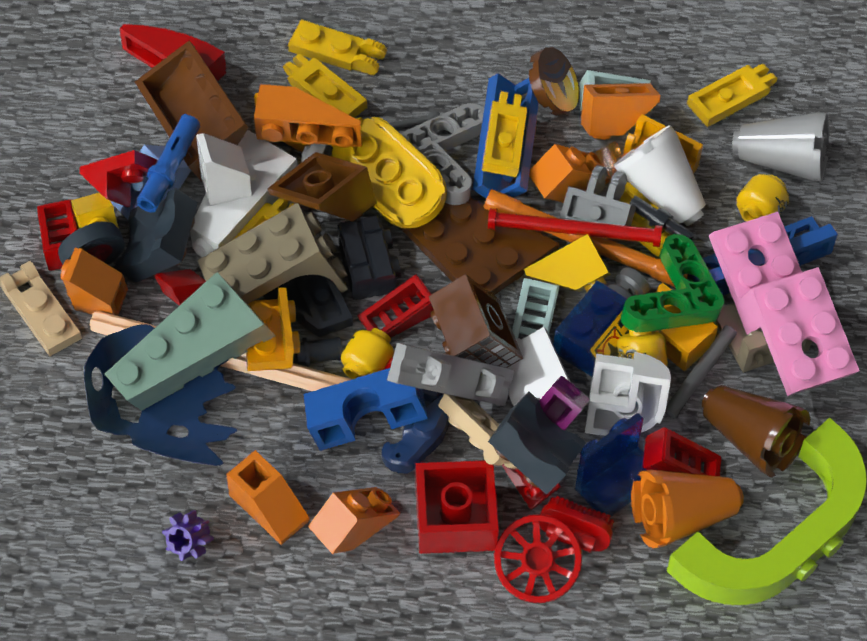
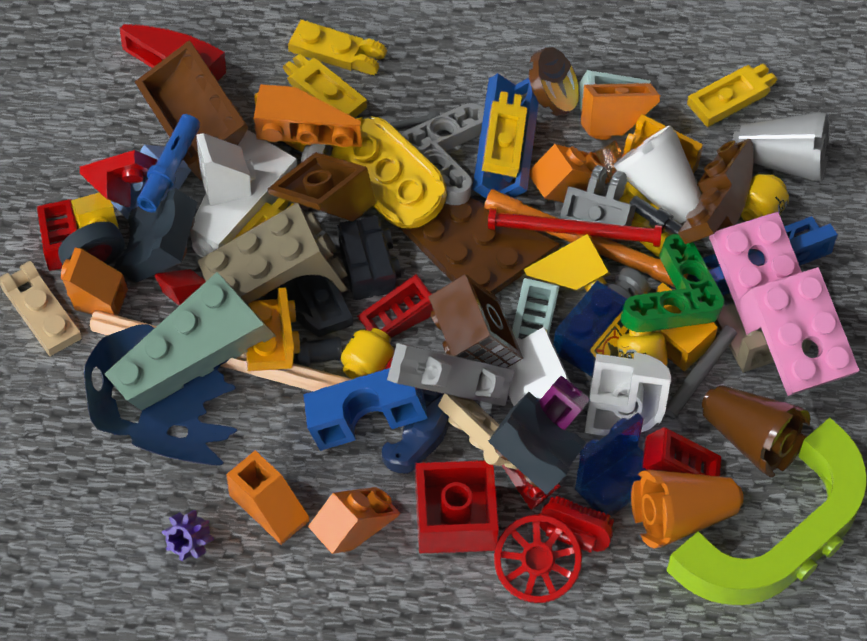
none -> reddish brown slope [678,138,753,244]

